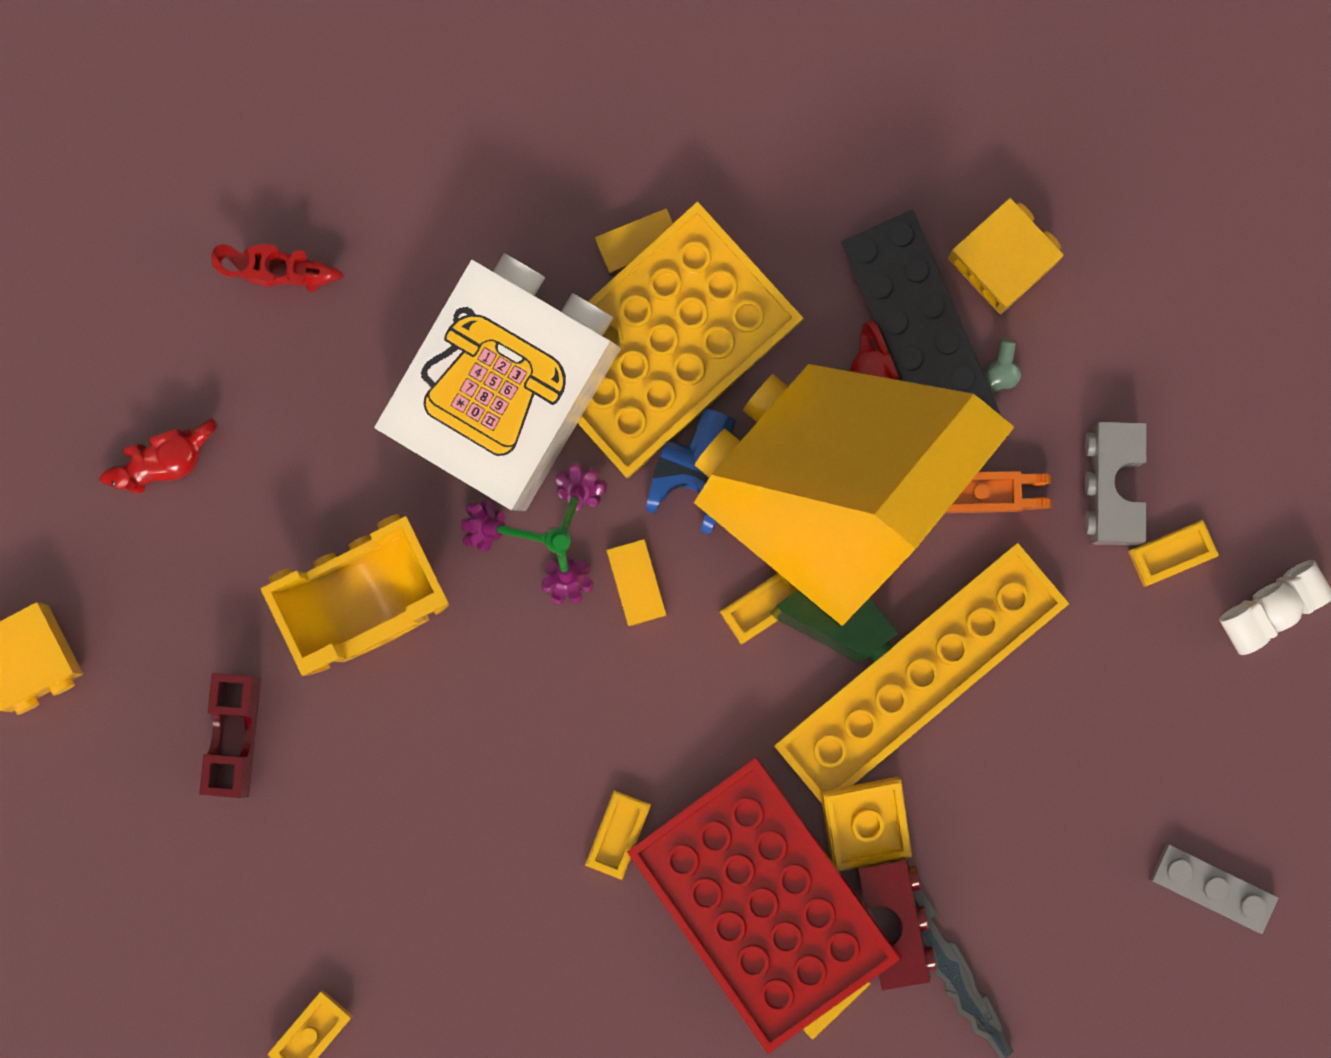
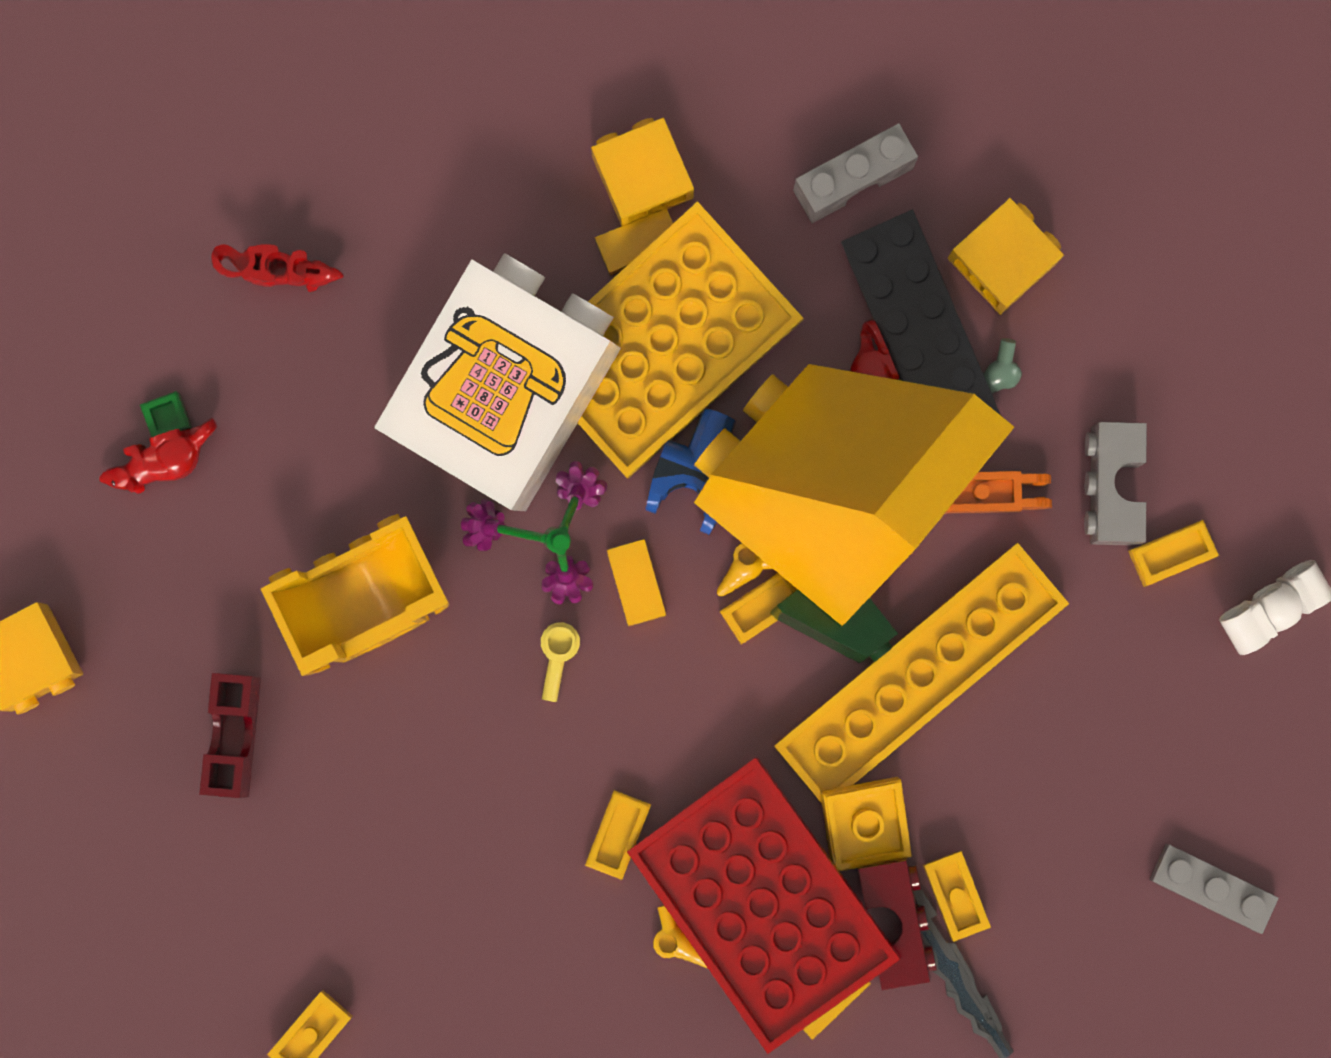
none -> green tile [140,391,192,437]
none -> light yellow plate [541,622,580,702]
none -> yellow brick [591,117,694,226]
none -> yellow animal [653,905,707,968]
none -> yellow animal [717,543,773,596]
none -> light grey arch [793,123,918,223]
none -> yellow plate [922,850,991,942]

